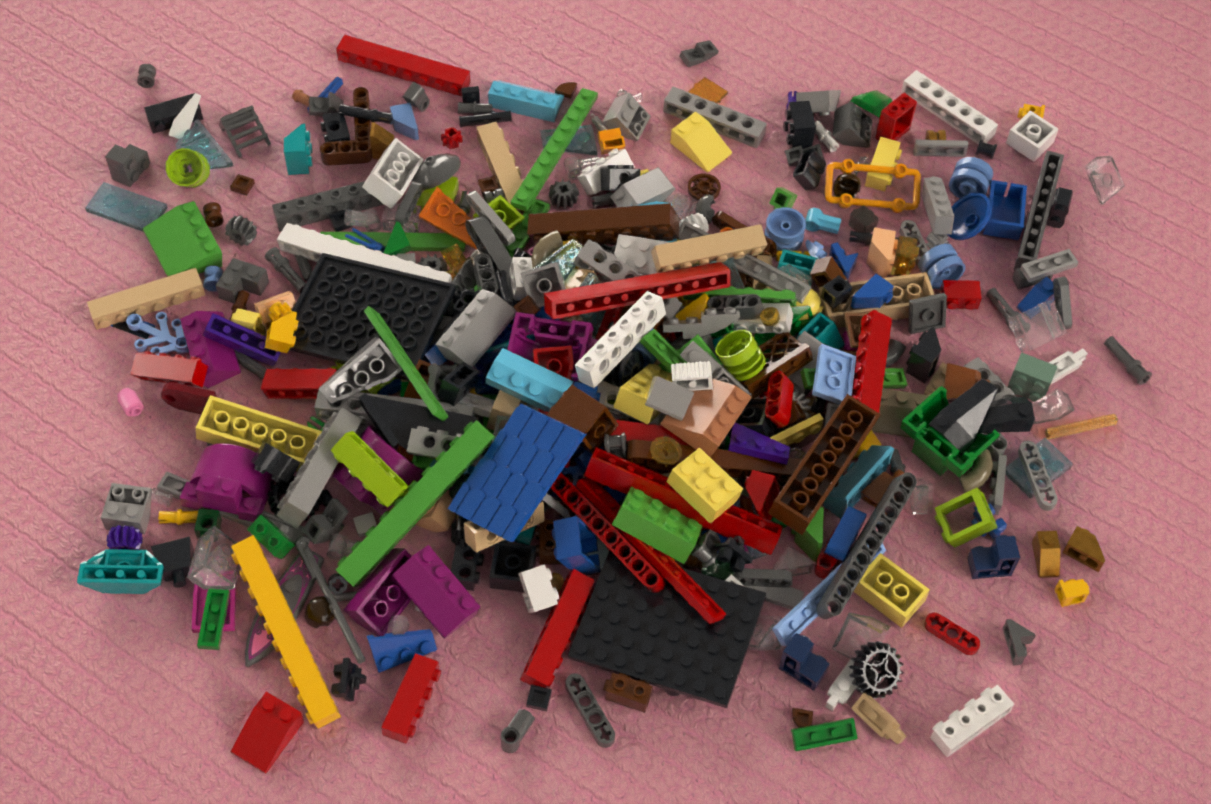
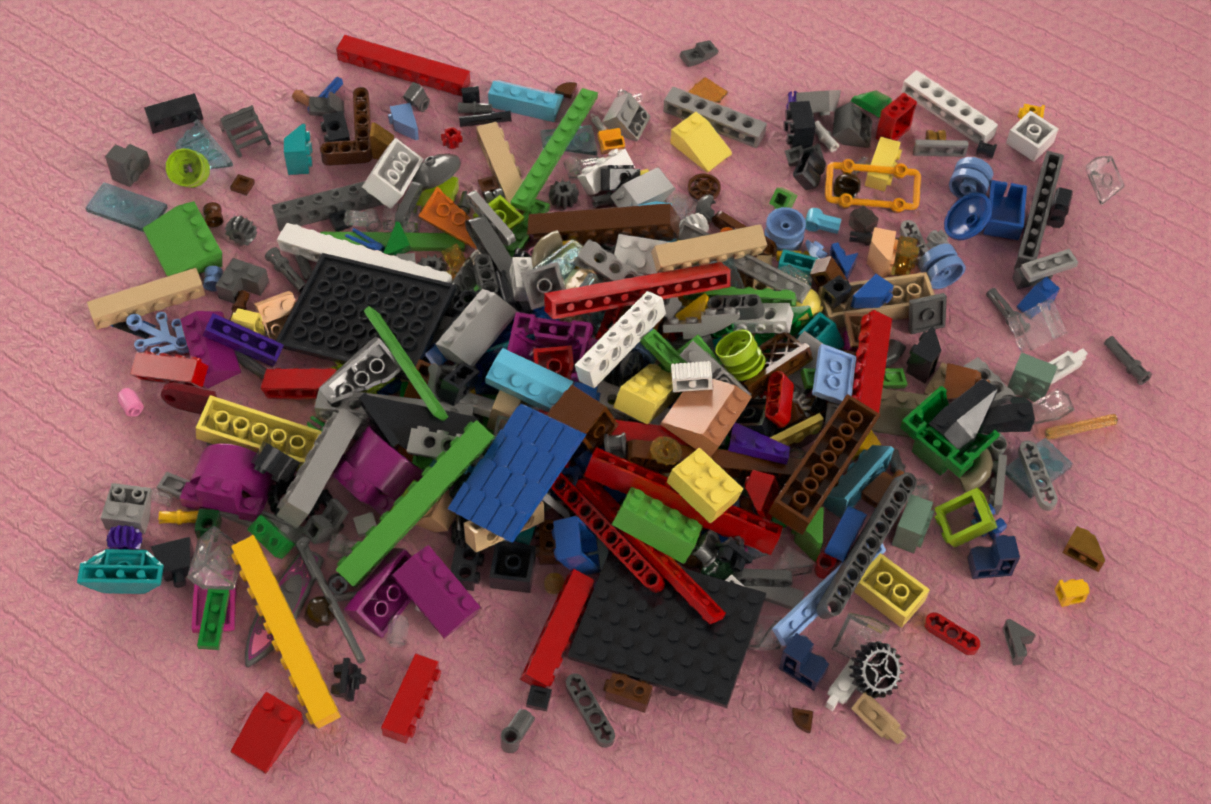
dark grey wheel [137,64,156,88] -> none
white sticker [169,93,201,141] -> none
yellow slope [264,311,299,354] -> none
yellow gear [268,301,292,322] -> none
lime brick [330,431,409,507] -> none
black pin [339,104,393,124] -> none
blue wing [366,629,437,673] -> none
reddish brown tile [513,295,541,315] -> none
white brick [519,564,559,613] -> none
light grey slope [645,376,694,421] -> none
clear yellow tile [760,307,780,326] -> none
green tile [791,717,858,751] -> none
light grey brick [921,176,954,235] -> none
white brick [930,685,1014,757] -> none
red brick [940,280,982,310] -> none
pearl gold slope [1032,530,1061,578] -> none
dark grey beam [1053,276,1072,330] -> none
none -> sand green brick [892,494,934,553]

